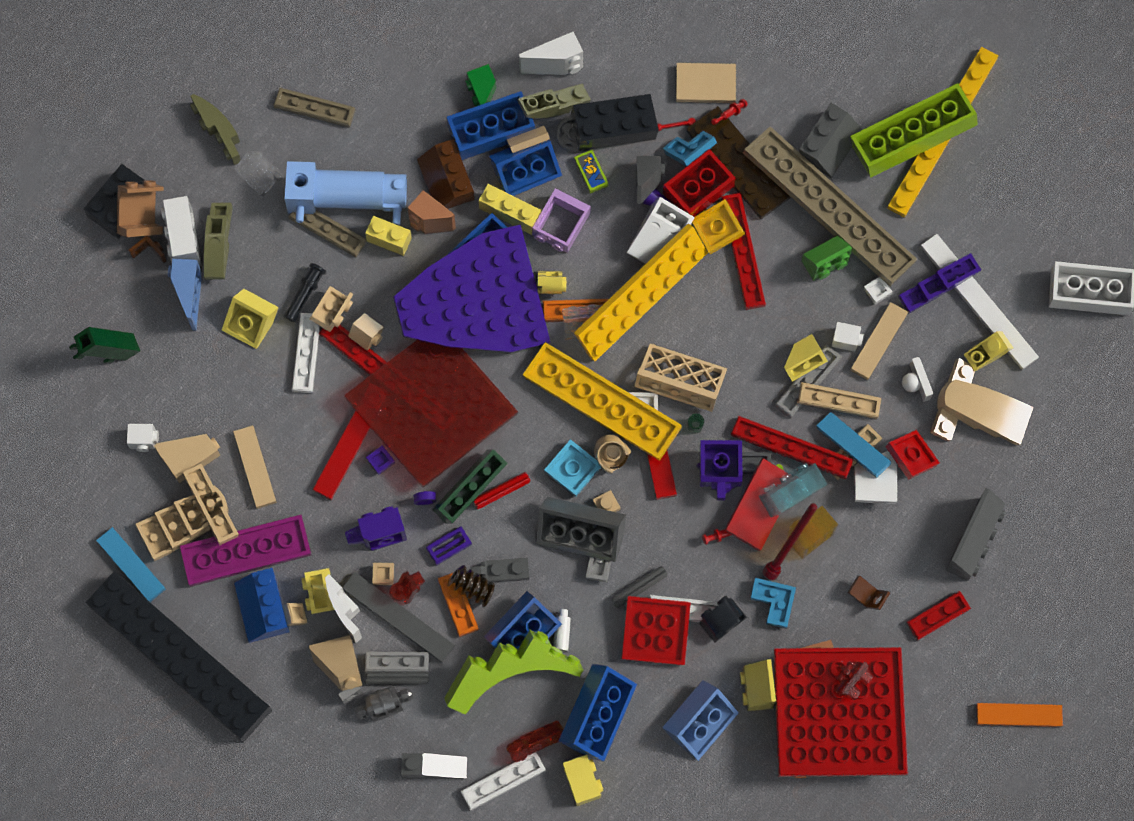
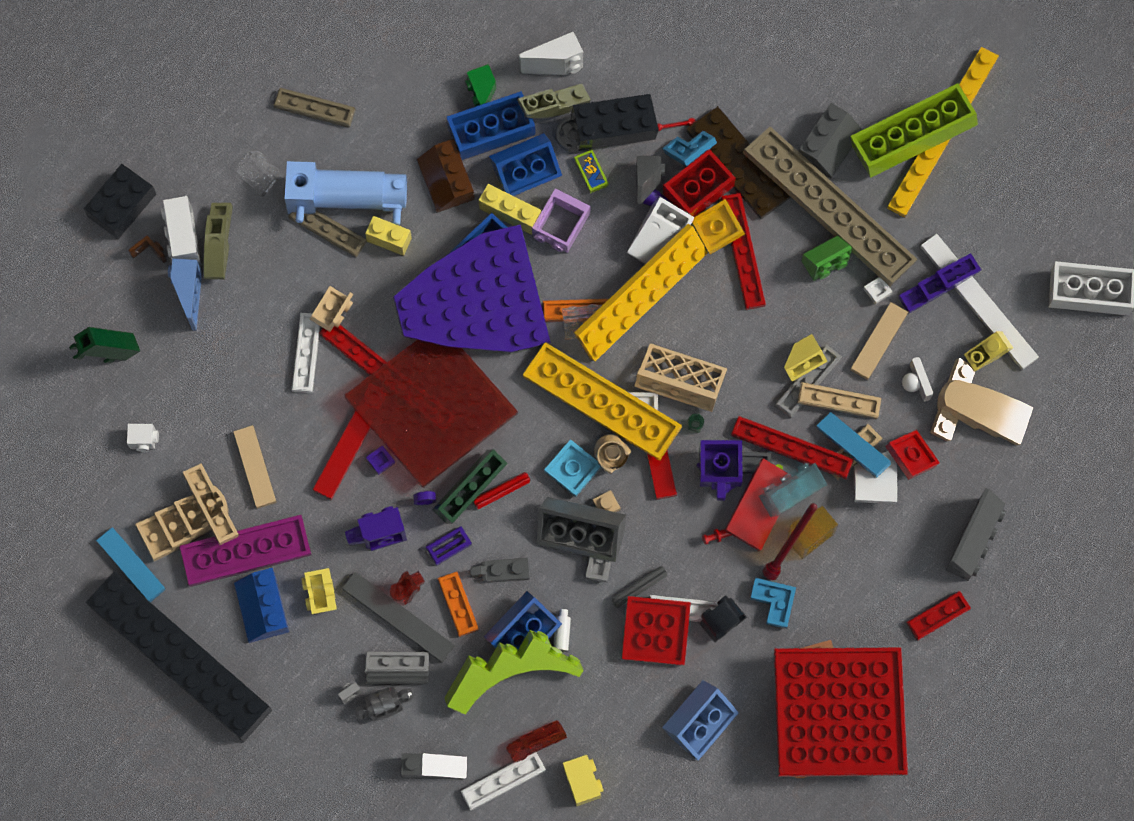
medium nougat panel [117,180,164,237] -> none
tan slope [154,434,220,483] -> none
olive slope [190,94,241,165] -> none
light yellow slope [222,289,279,349] -> none
tan tile [283,603,307,626] -> none
black pin [284,263,326,323] -> none
tan slope [309,635,362,691] -> none
white slope [325,574,362,643] -> none
tan brick [348,313,384,350] -> none
tan plate [372,563,394,585] -> none
nougat slope [408,190,456,234] -> none
dark brown piece [447,565,495,607] -> none
tan tile [507,126,550,153] -> none
light yellow cylinder [538,271,566,294] -> none
blue brick [559,664,637,762] -> none
tan tile [676,63,736,103] -> none
red piece [711,99,747,125] -> none
light yellow slope [740,659,776,711] -> none
white brick [831,322,864,352] -> none
clear red hips [834,661,873,700] -> none
reddish brown bracket [848,576,890,610] -> none
orange tile [976,703,1063,727] -> none

